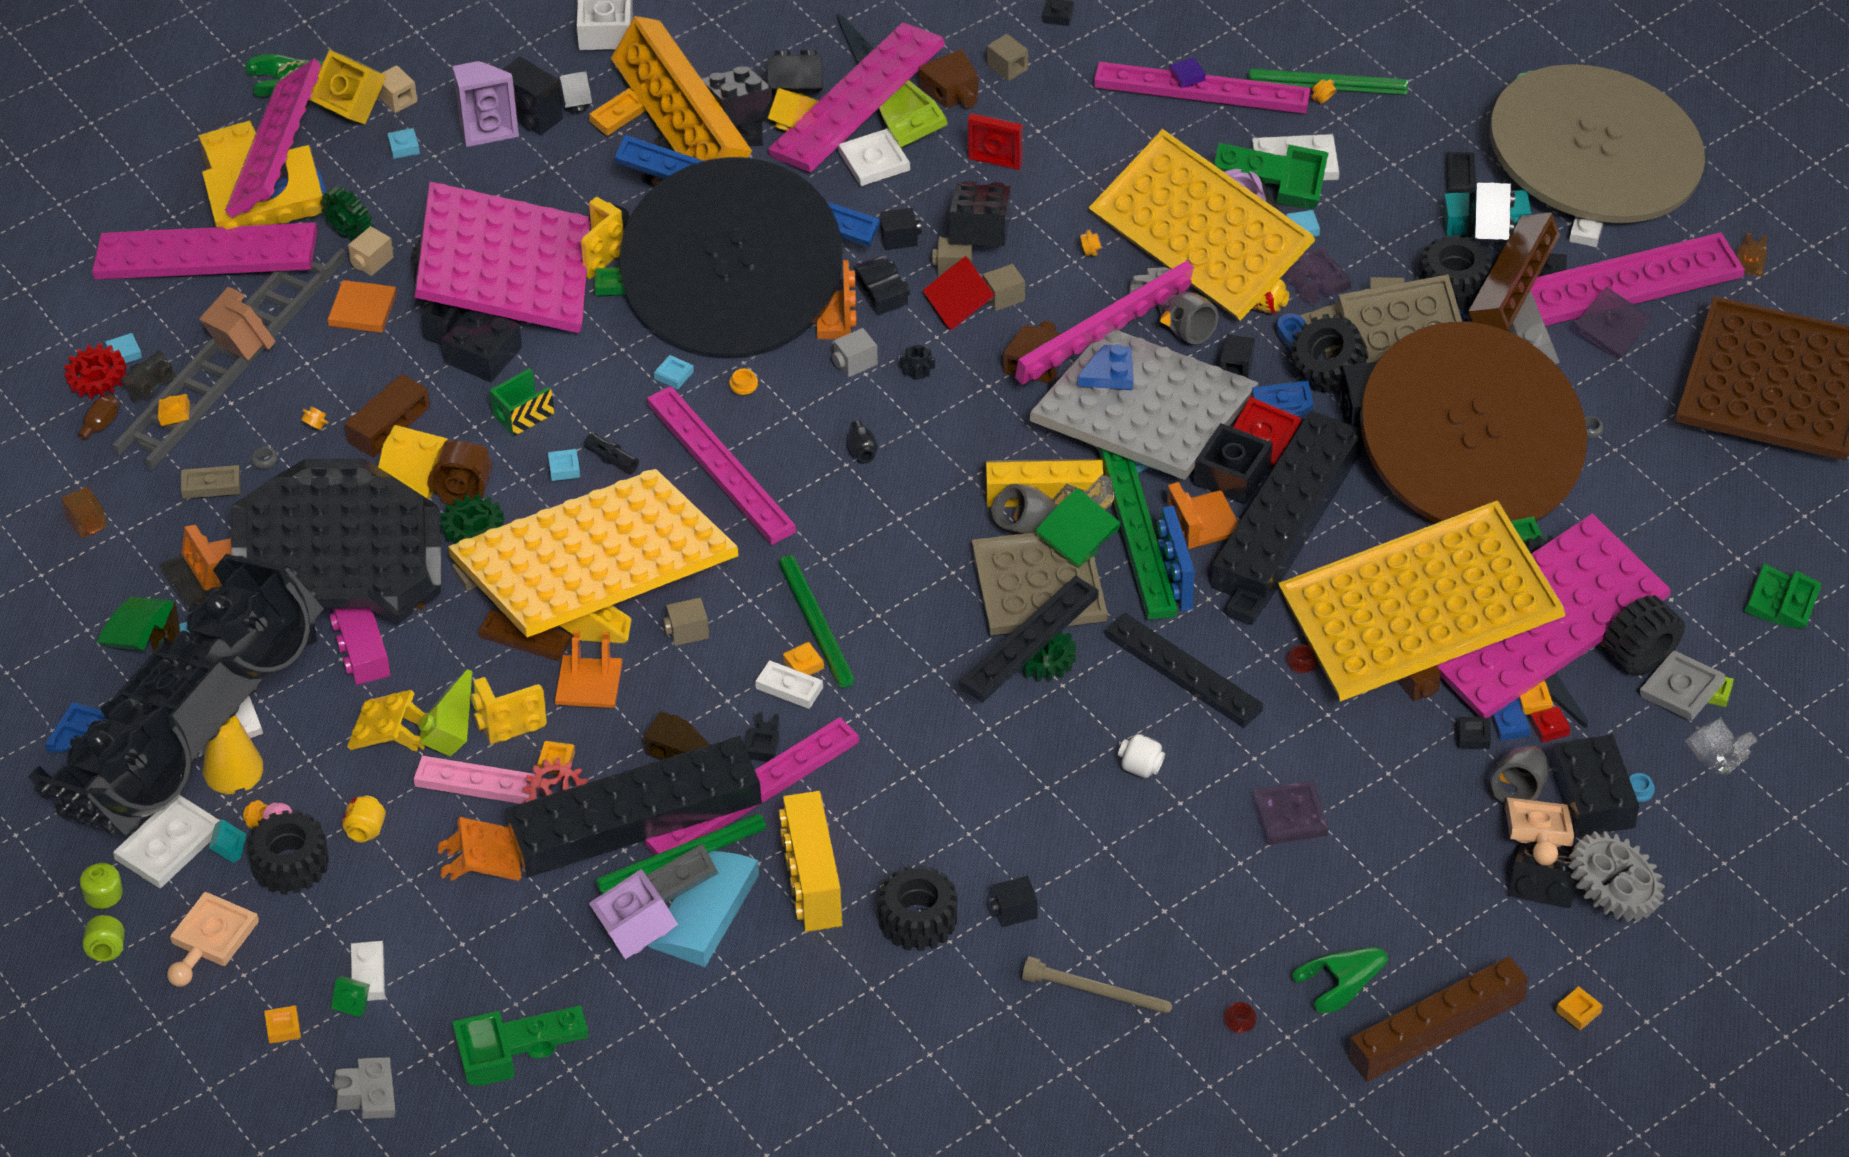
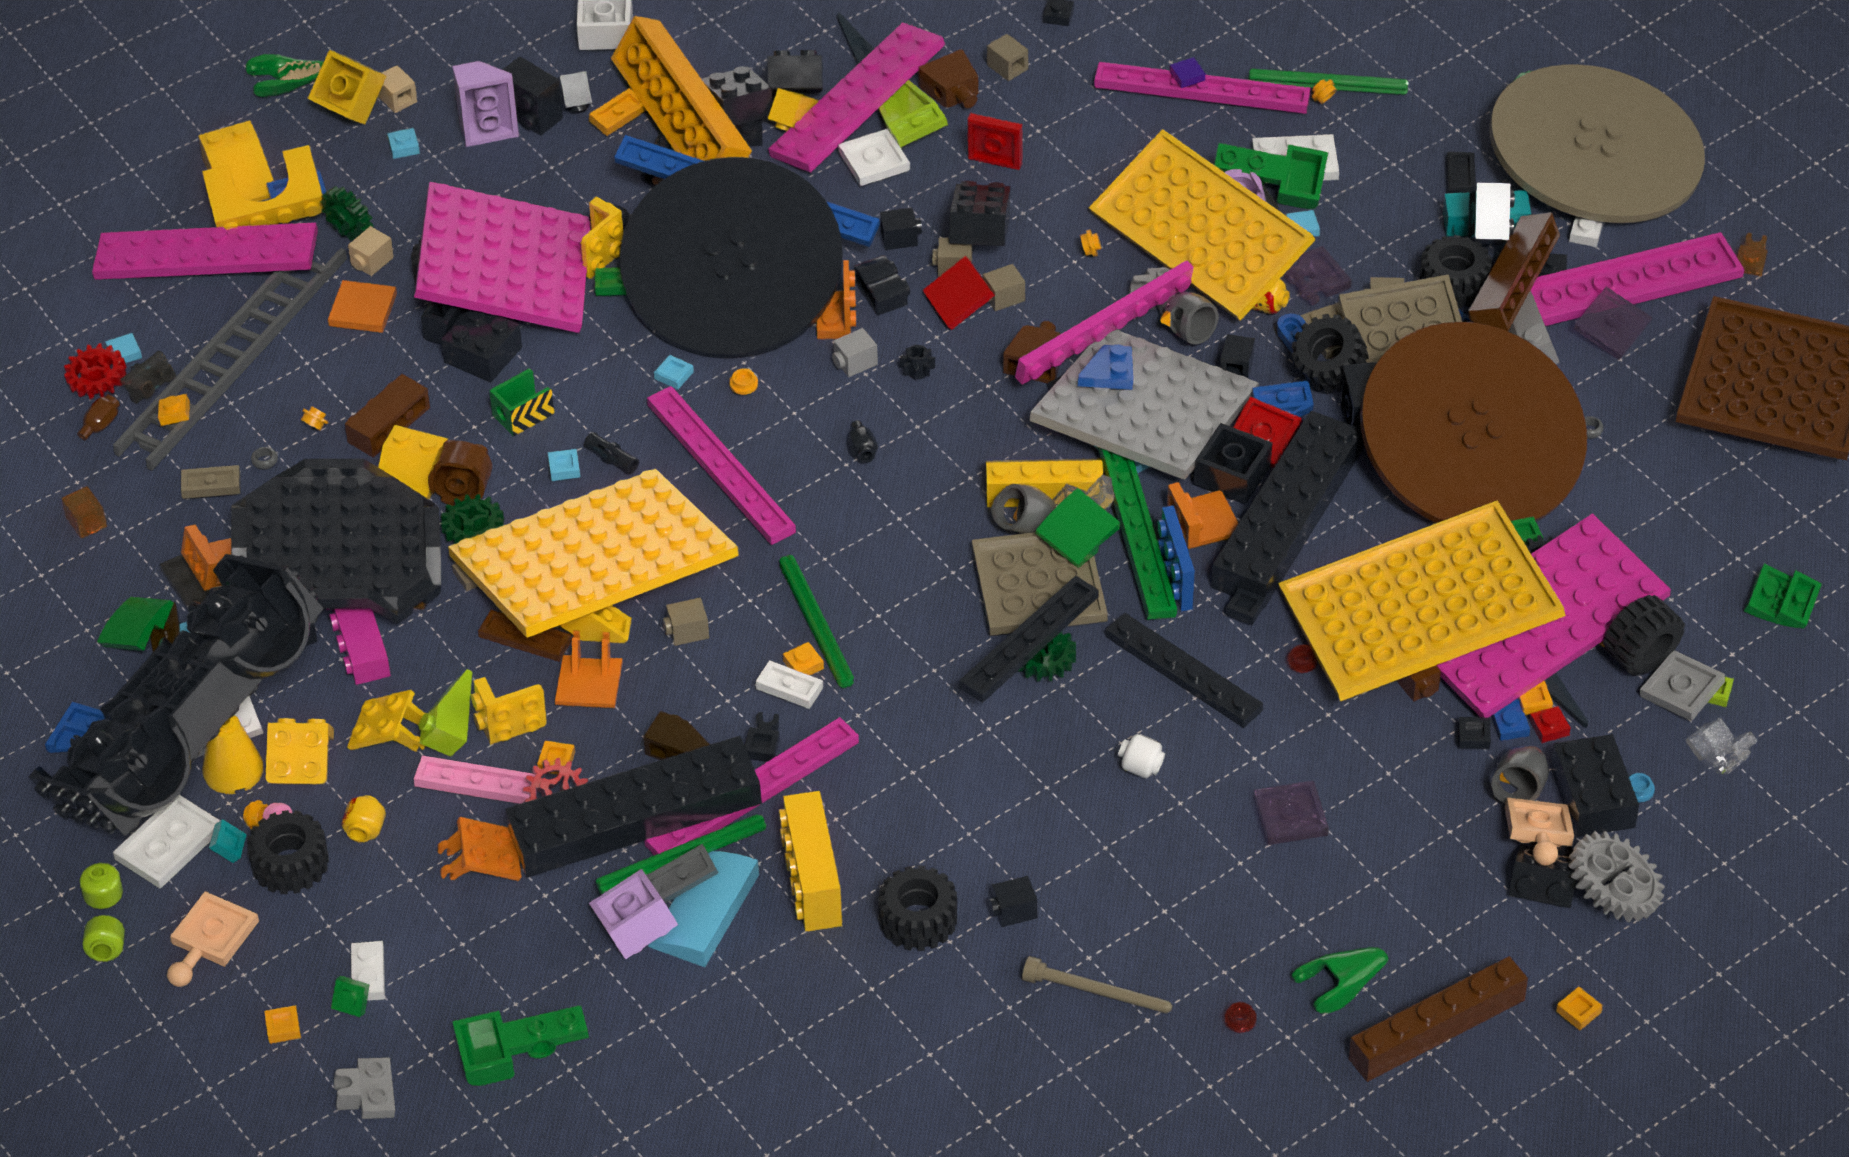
nougat plate [199,286,276,361] -> none
dark pink plate [225,58,321,218] -> none
none -> yellow bracket [266,718,334,785]

